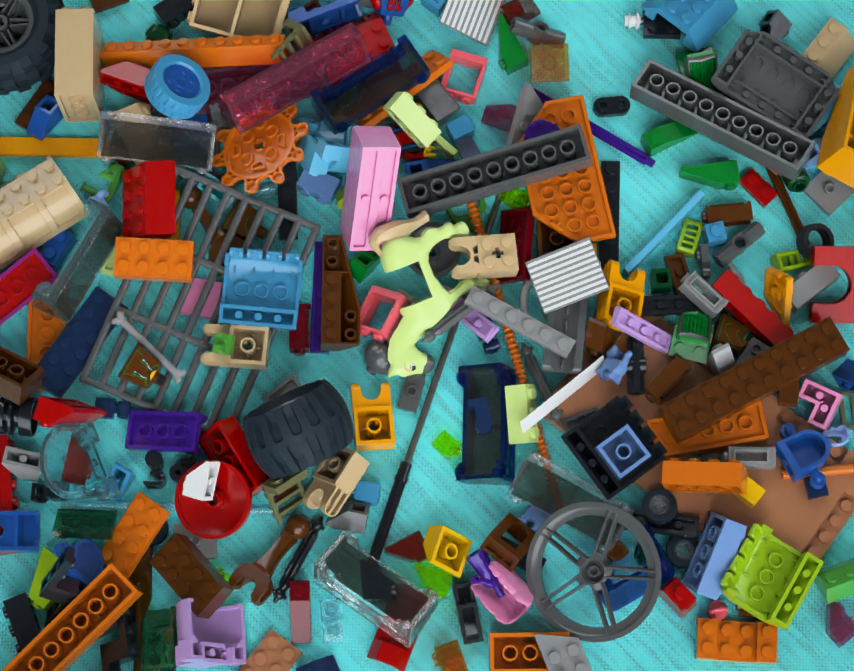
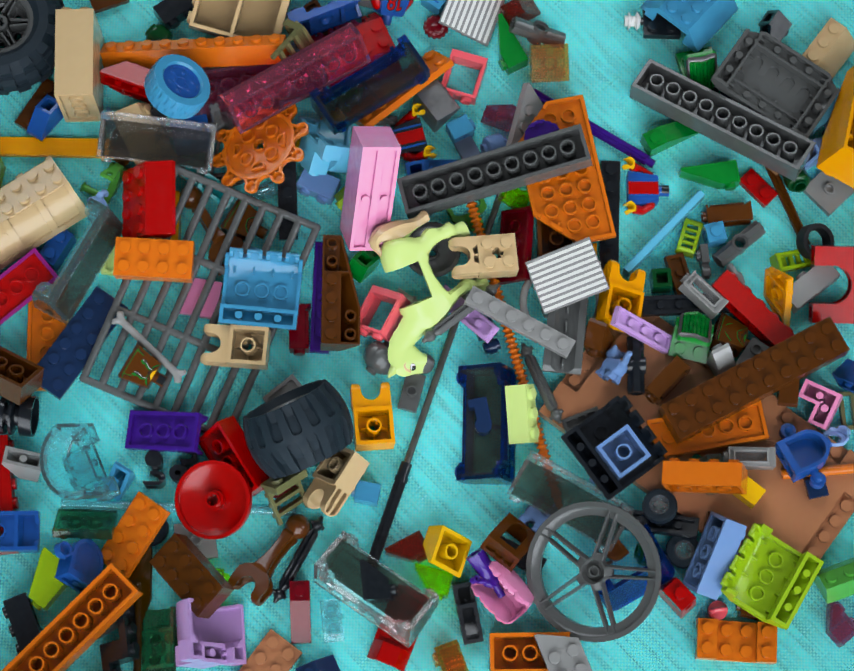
black leg [31,482,68,503] -> none
red slope [33,396,107,429] -> none
black bracket [39,546,81,627] -> none
clear red slope [61,438,93,486] -> none
dark blue plate [95,397,132,420] -> none
white slope [182,461,221,501] -> none
bright green tile [212,333,236,356] -> none
dark grey slope [325,500,370,534] -> none
yellowish green brick [383,92,442,148] -> none
yellowish green tile [431,135,458,160] -> none
clear neon green bracket [431,430,462,461] -> none
white sticker [520,356,604,434] -> none
black plate [593,96,630,118] -> none
none -> dark red piece [423,15,448,39]
none -> medium blue head [480,133,507,153]
none -> torso [622,157,669,215]

